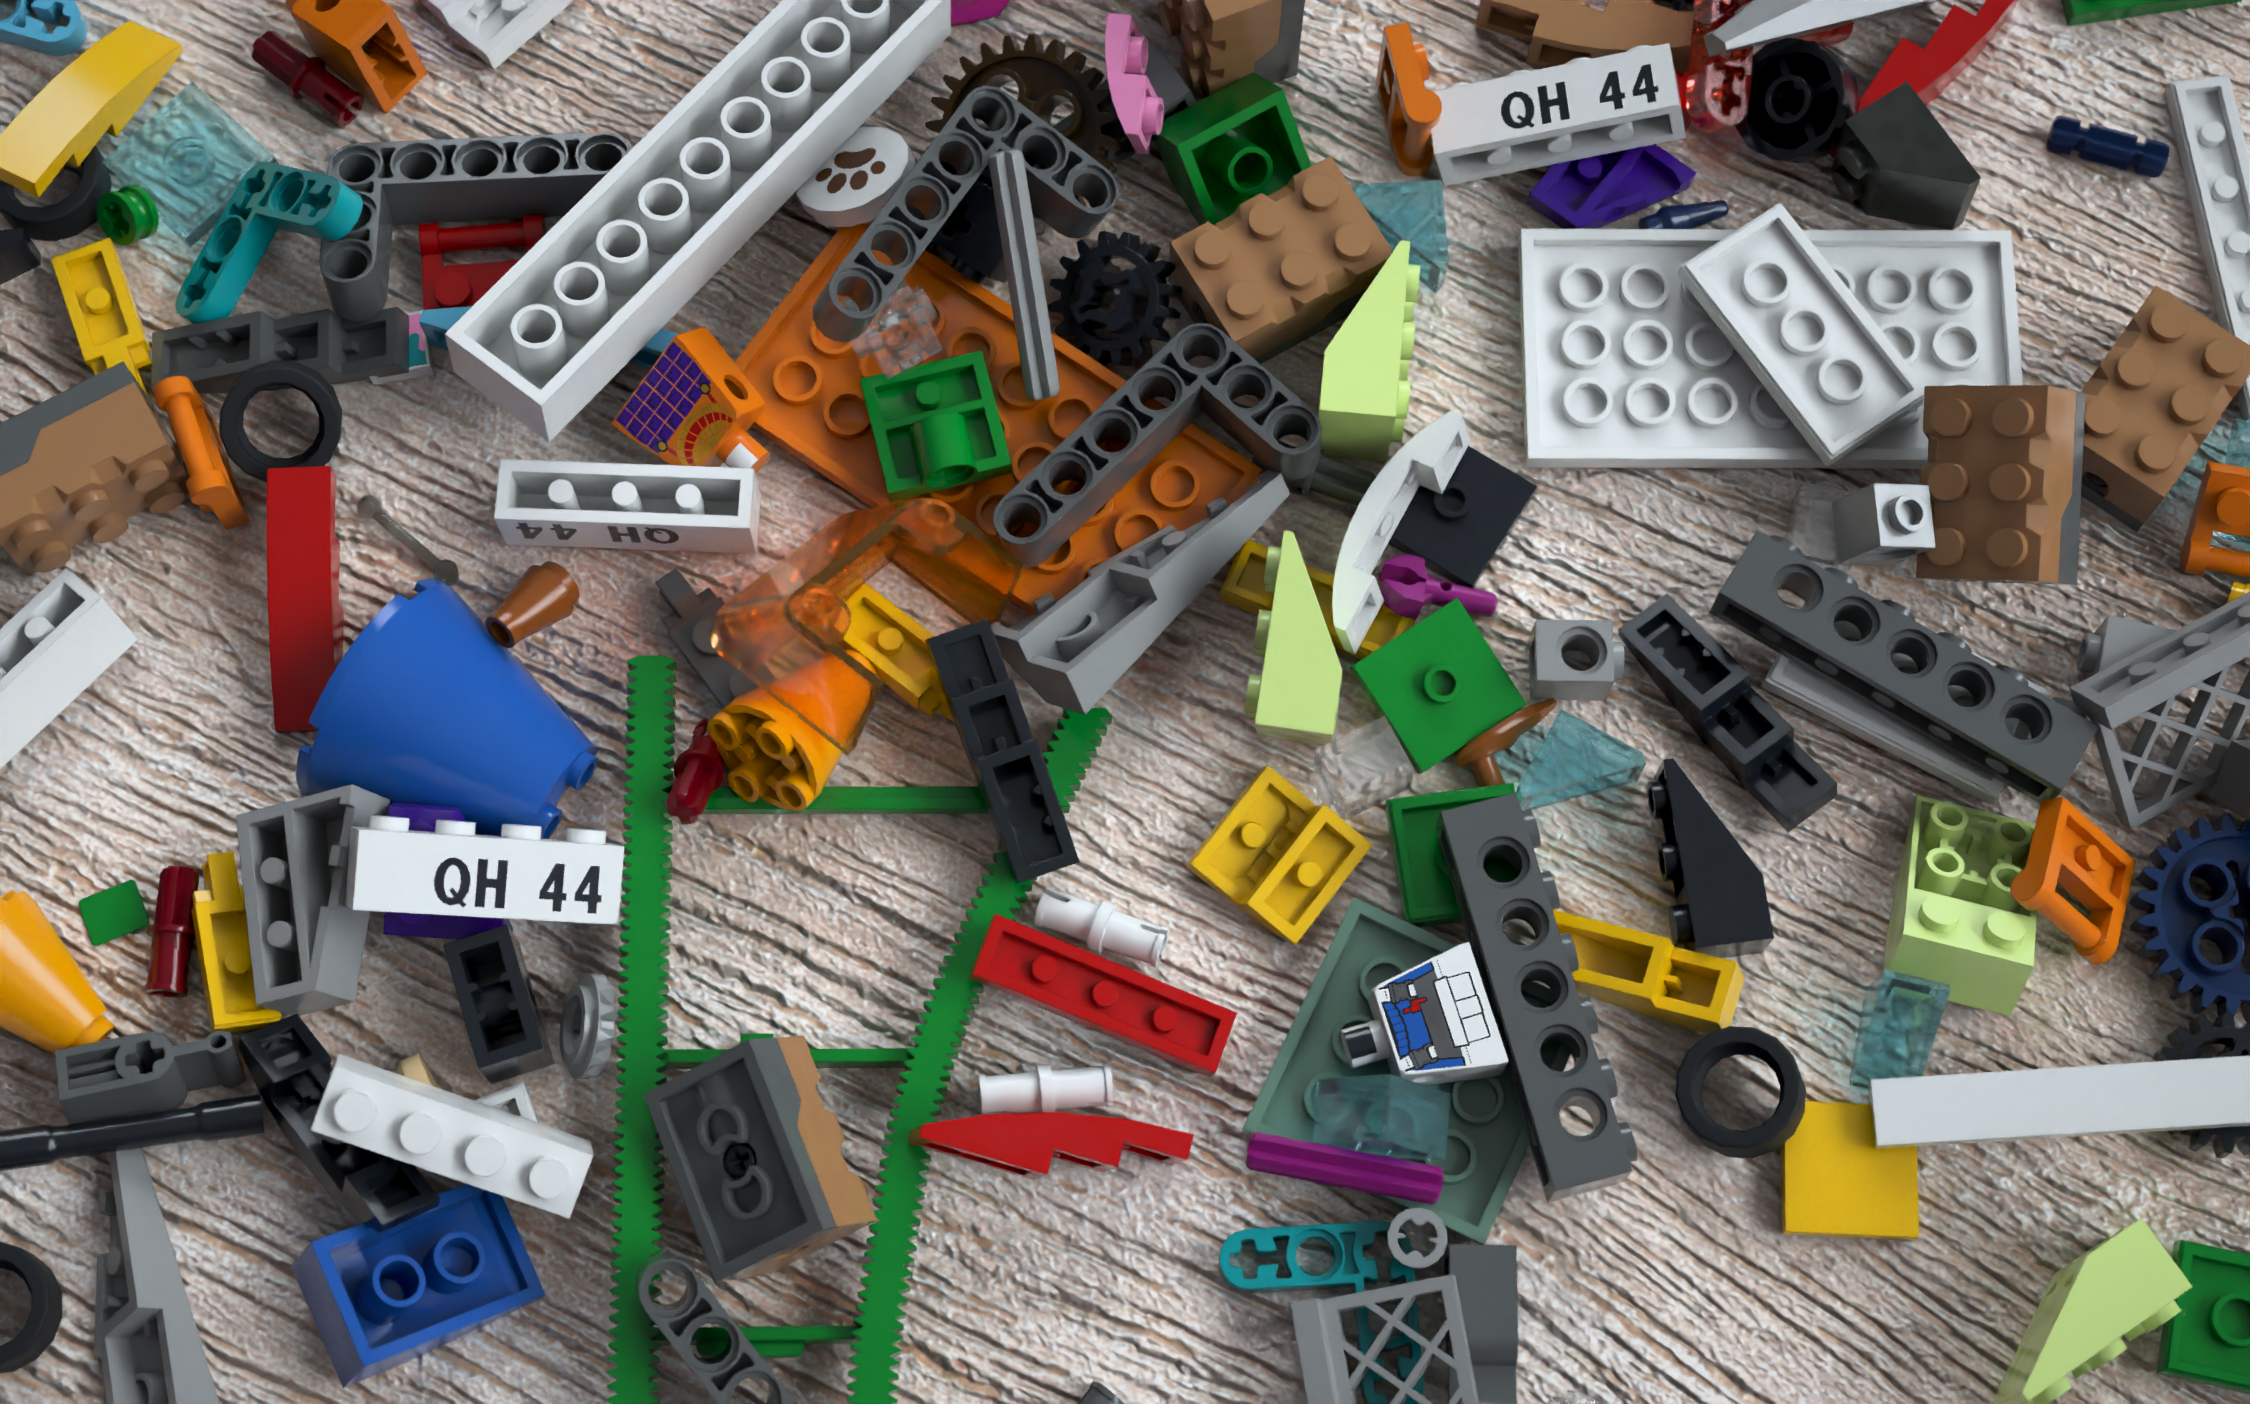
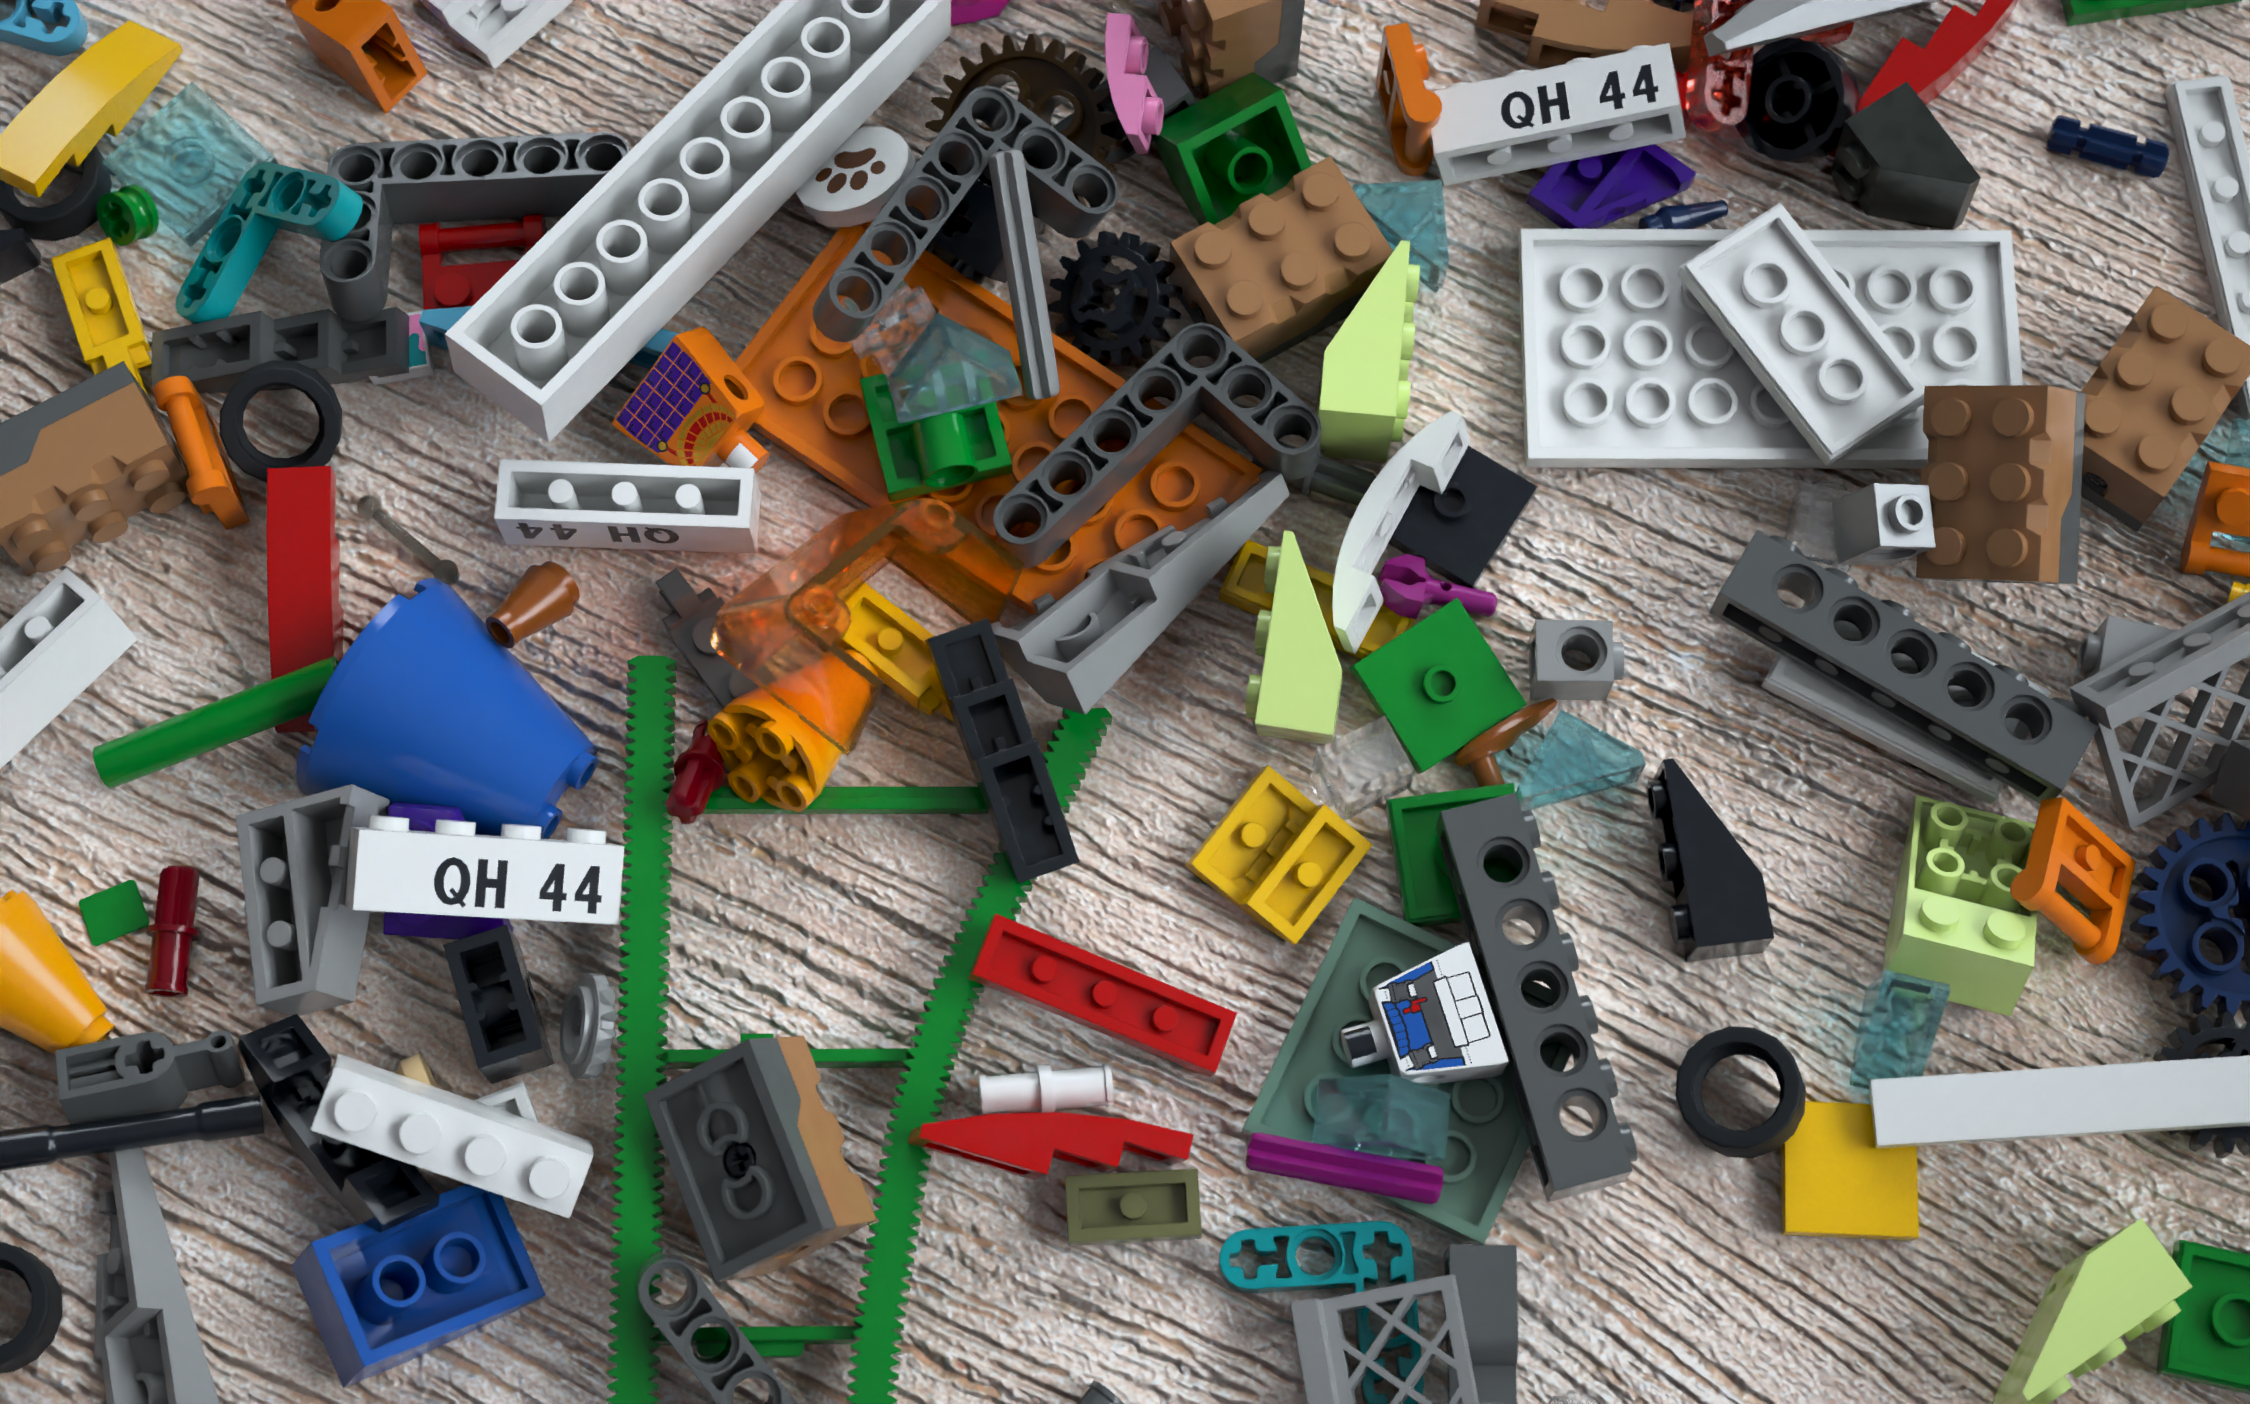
yellow hinge [191,851,281,1033] -> none
dark red axle [251,31,364,127] -> none
white pin [1034,886,1170,968] -> none
light grey bush [1387,1207,1448,1269] -> none
yellow slope [1553,910,1745,1034] -> none
black slope [1618,594,1838,833] -> none
none -> green piece [93,656,339,789]
none -> clear light blue slope [887,313,1023,424]
none -> olive plate [1065,1169,1202,1246]

